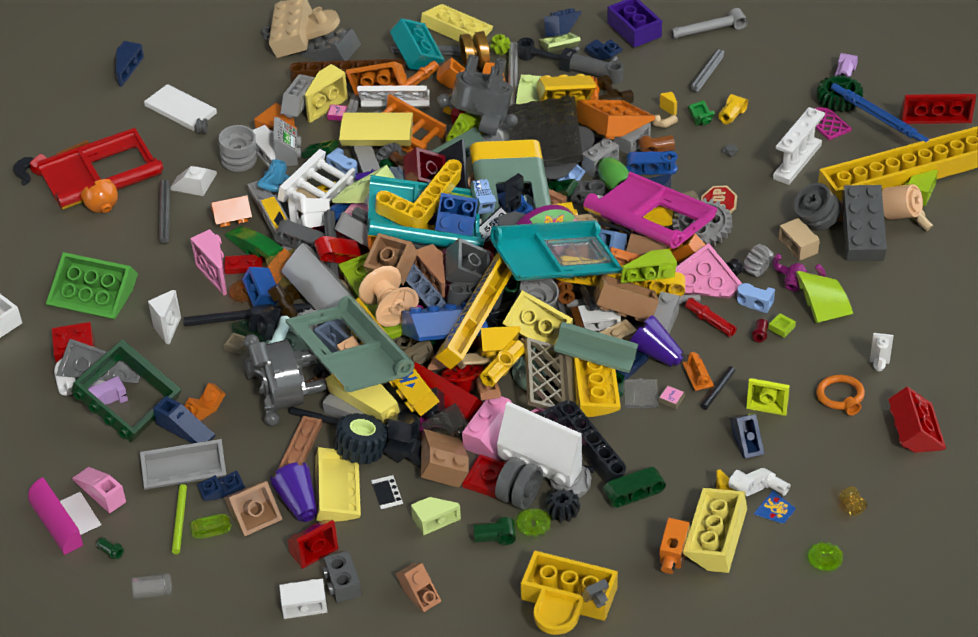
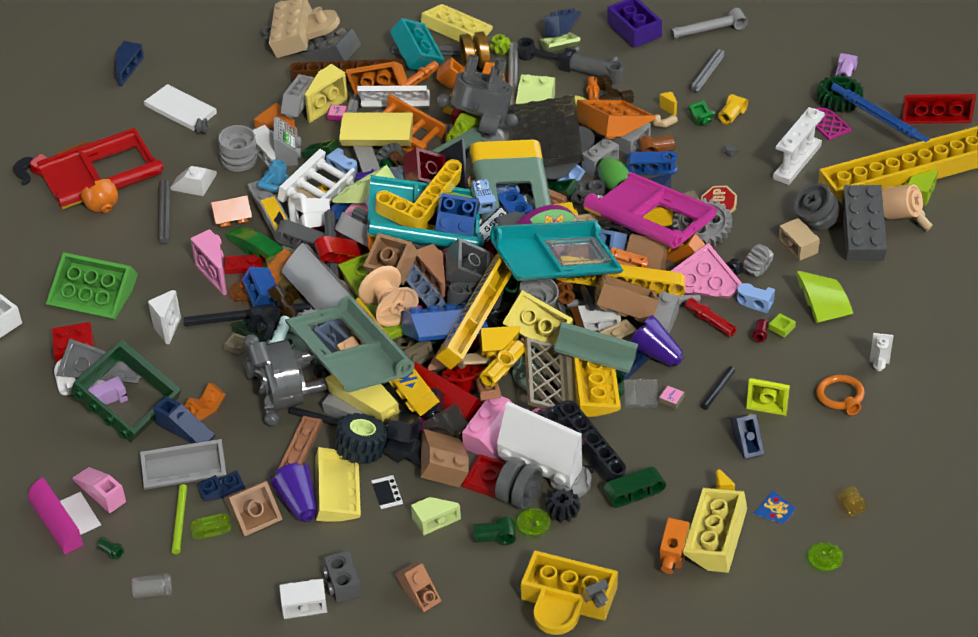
red slope [287,520,339,569] -> none
black slope [505,173,524,213] -> none
yellow slope [536,74,596,103] -> none
dark blue slope [584,39,623,60] -> none
lime slope [620,249,677,283] -> none
orange hinge [682,352,714,391] -> none
white beam [728,468,791,496] -> none
magenta piece [771,254,826,292] -> none
red slope [888,386,946,453] -> none

